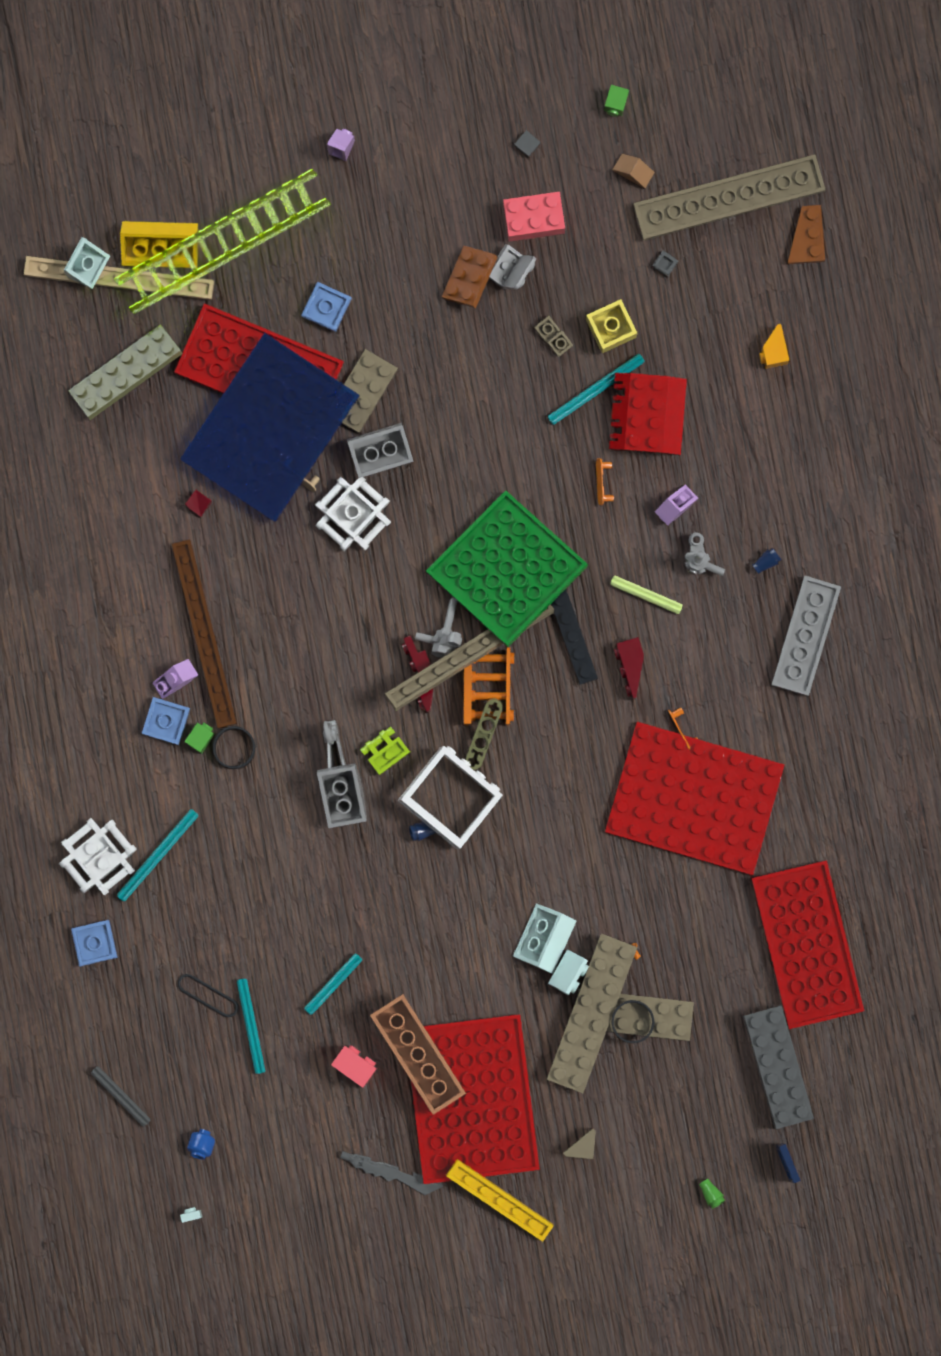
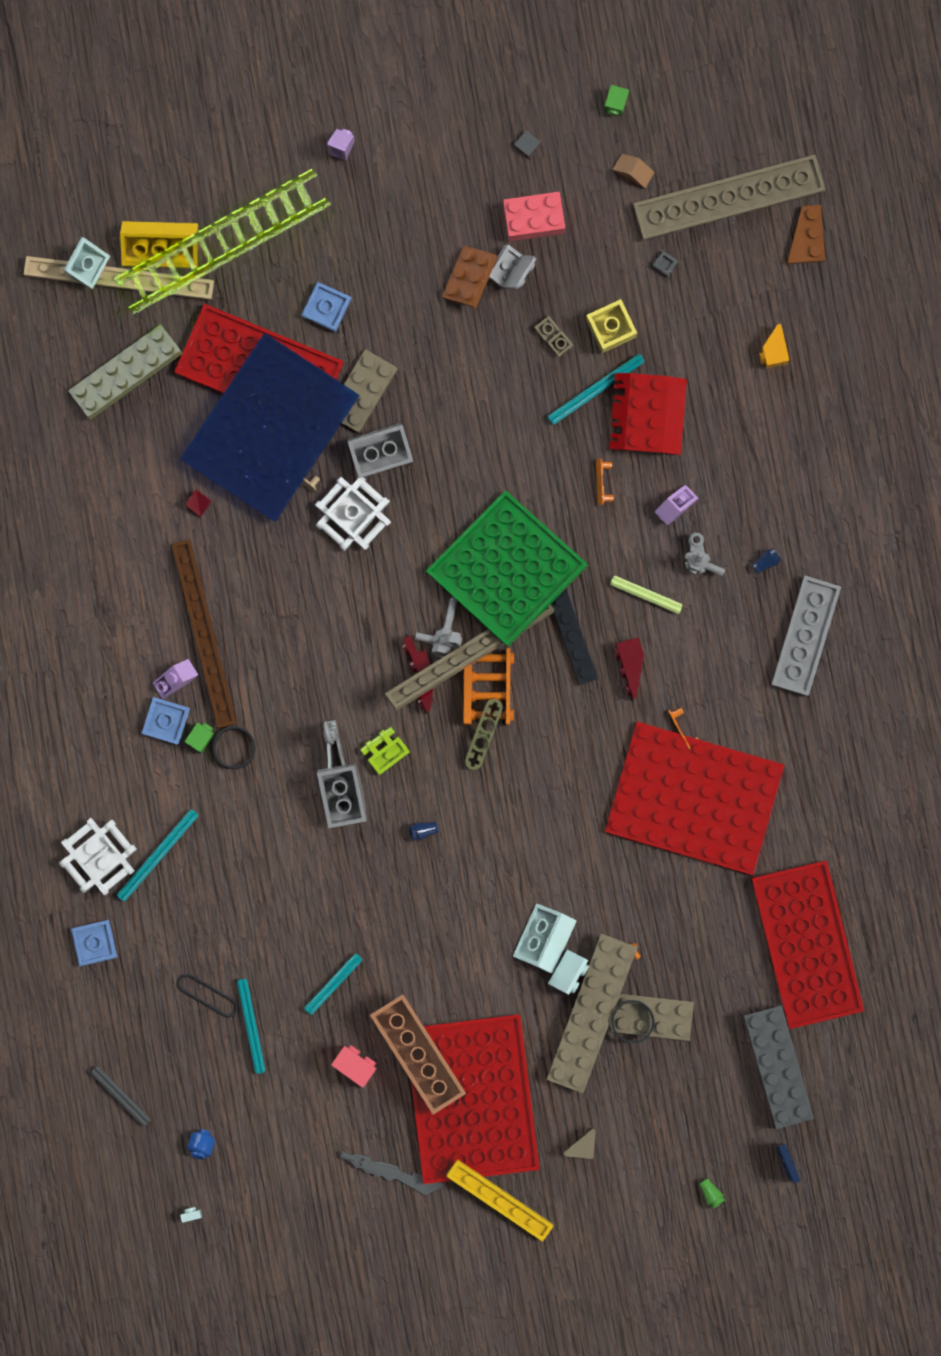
white window [397,746,502,849] -> none

